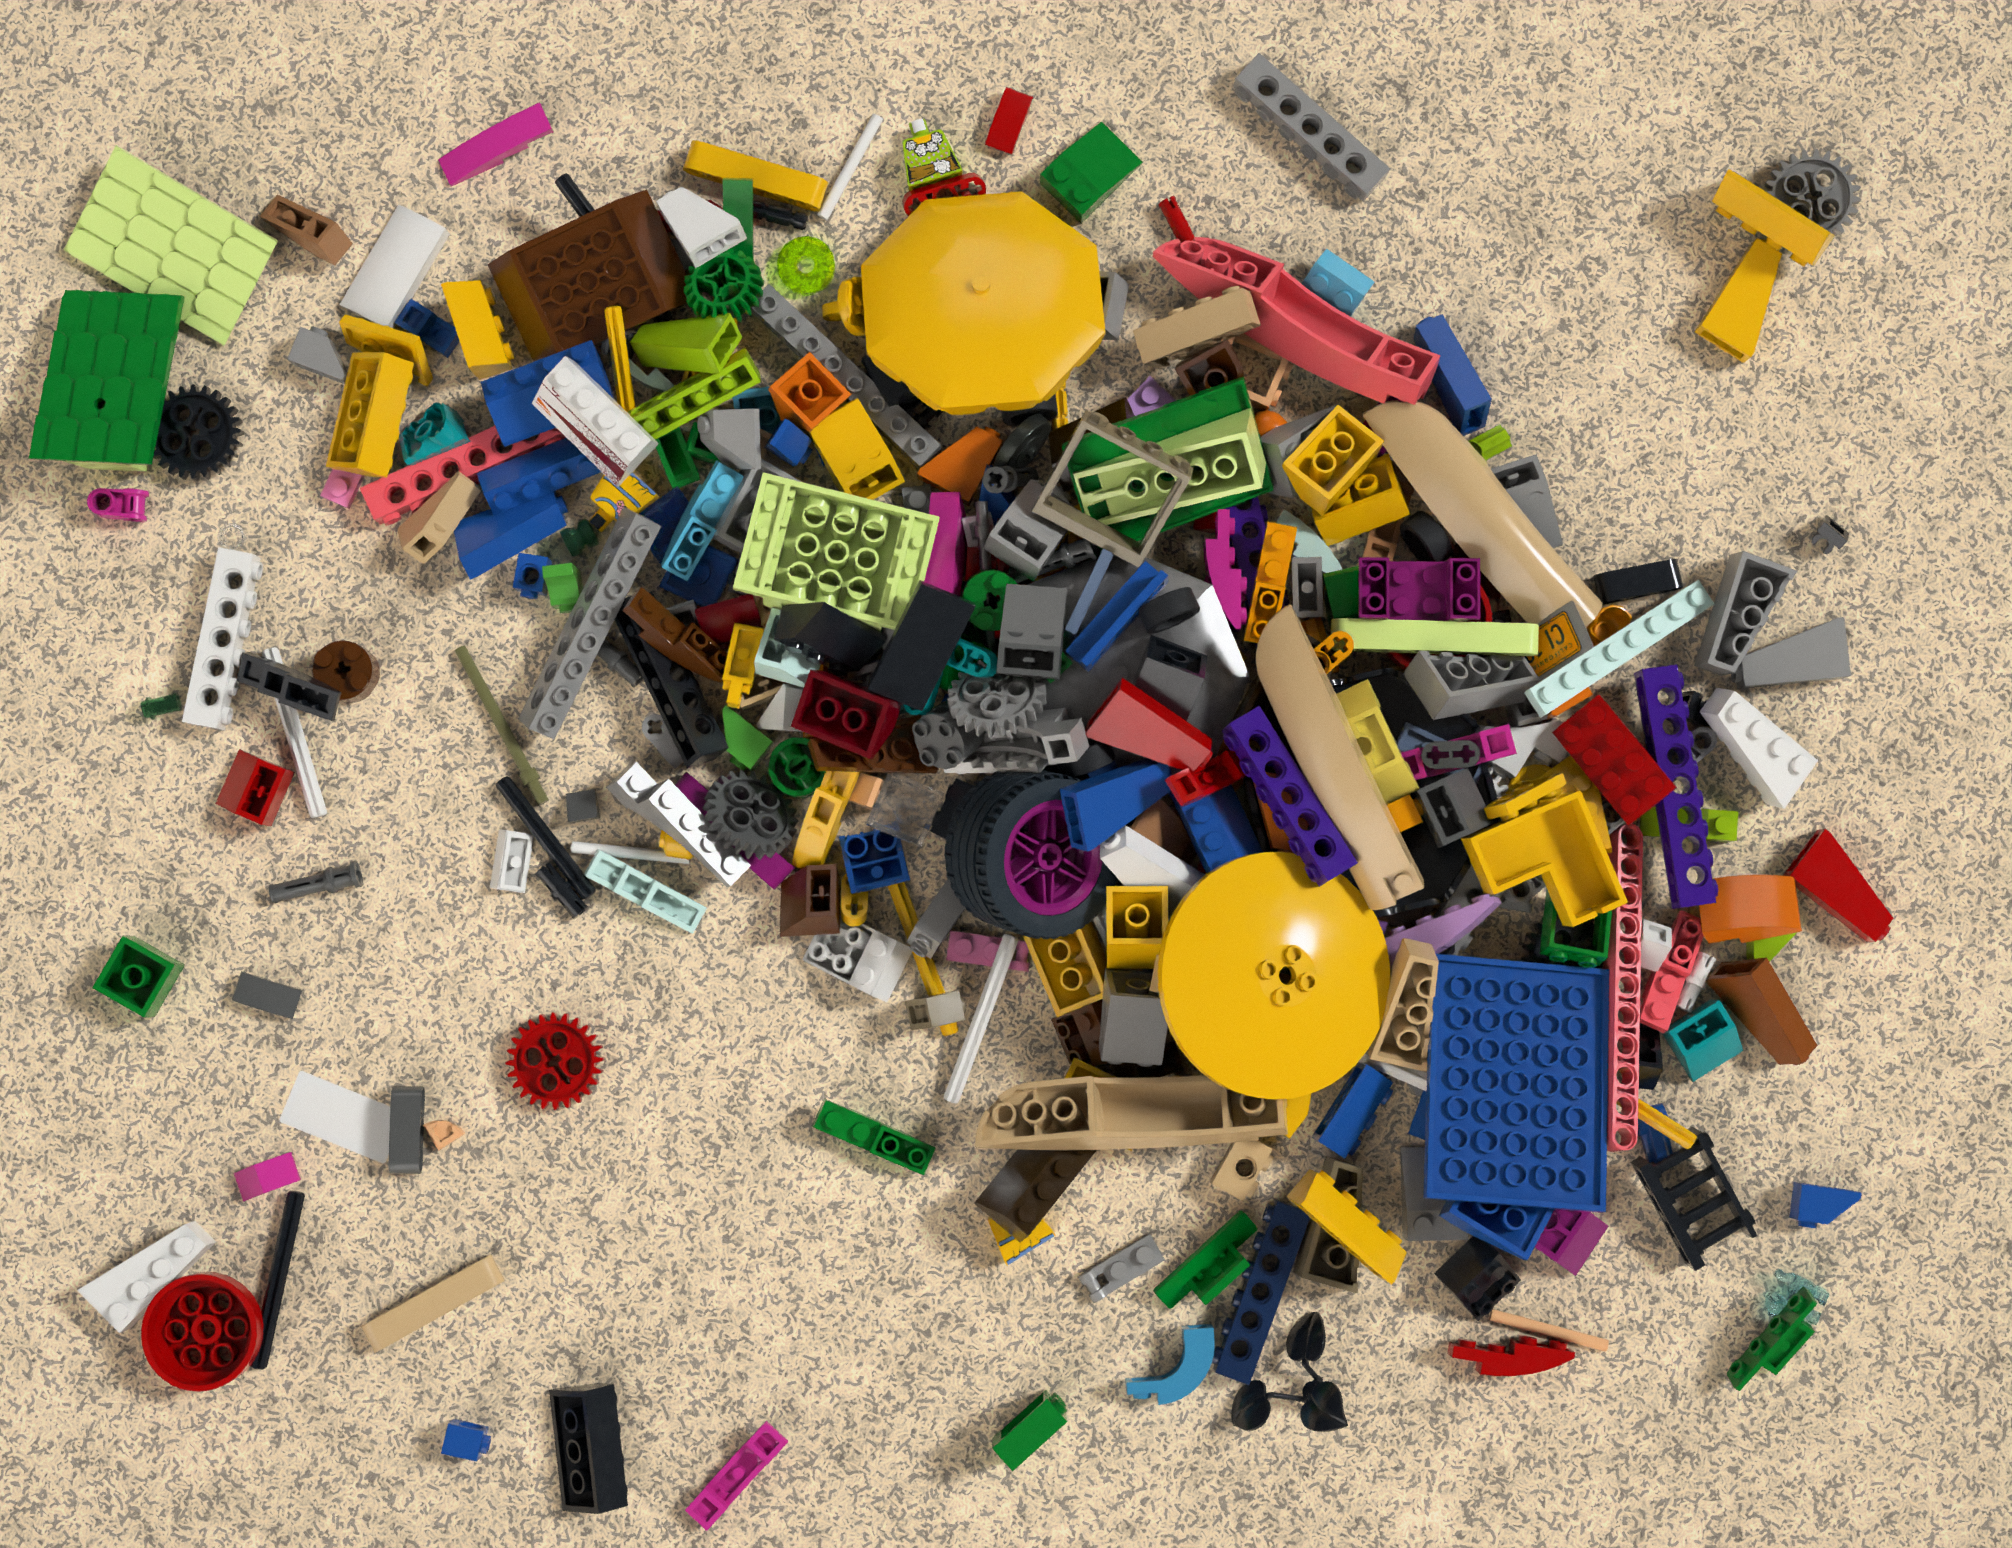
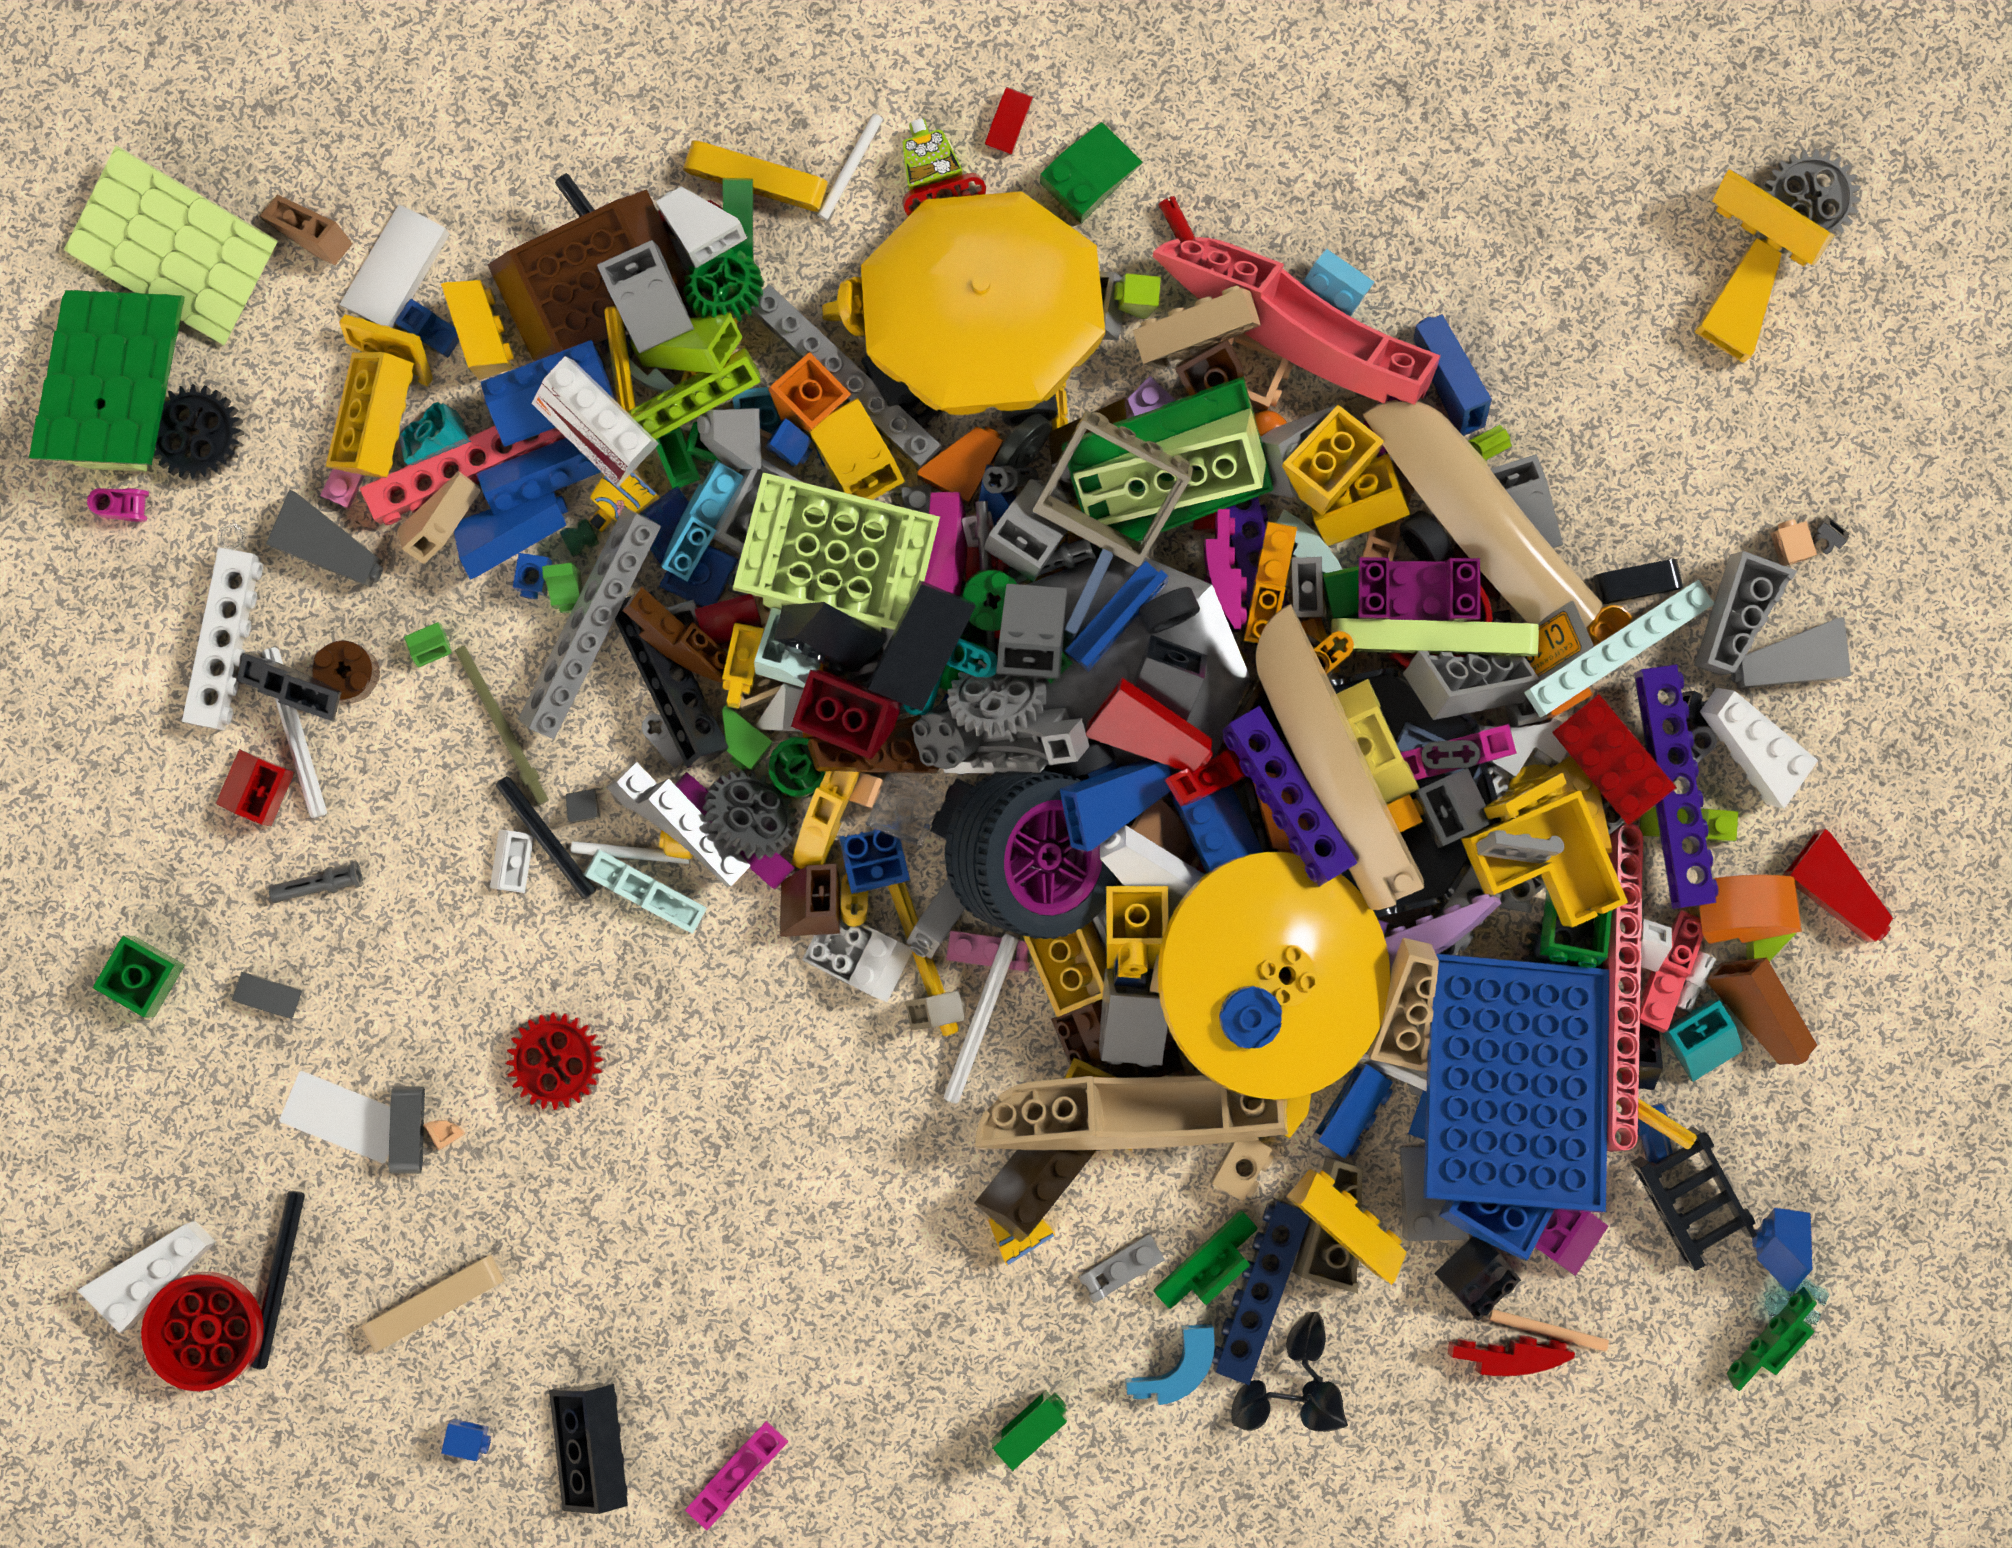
clear green pin [141,692,182,720] -> none
dark pink slope [233,1152,301,1202] -> none
light grey slope [287,326,347,384] -> none
dark pink slope [438,102,553,187] -> none
black pin [535,862,588,919] -> none
dark grey pin [597,639,643,687] -> none
black axle [753,201,808,230] -> none
clear neon green tile [777,236,836,296] -> none
green slope [812,1098,936,1175] -> none
light grey brick [1233,53,1390,202] -> none
blue slope [1789,1182,1862,1229] -> none
none -> dark grey slope [266,490,383,588]
none -> bright green piece [404,622,452,668]
none -> light grey slope [597,240,694,353]
none -> lime slope [1114,273,1161,319]
none -> yellow leg [1114,942,1148,988]
none -> blue tile [1219,986,1282,1049]
none -> light grey plate [1476,830,1564,864]
none -> blue slope [1752,1208,1813,1292]
none -> light nougat brick [1770,519,1817,566]

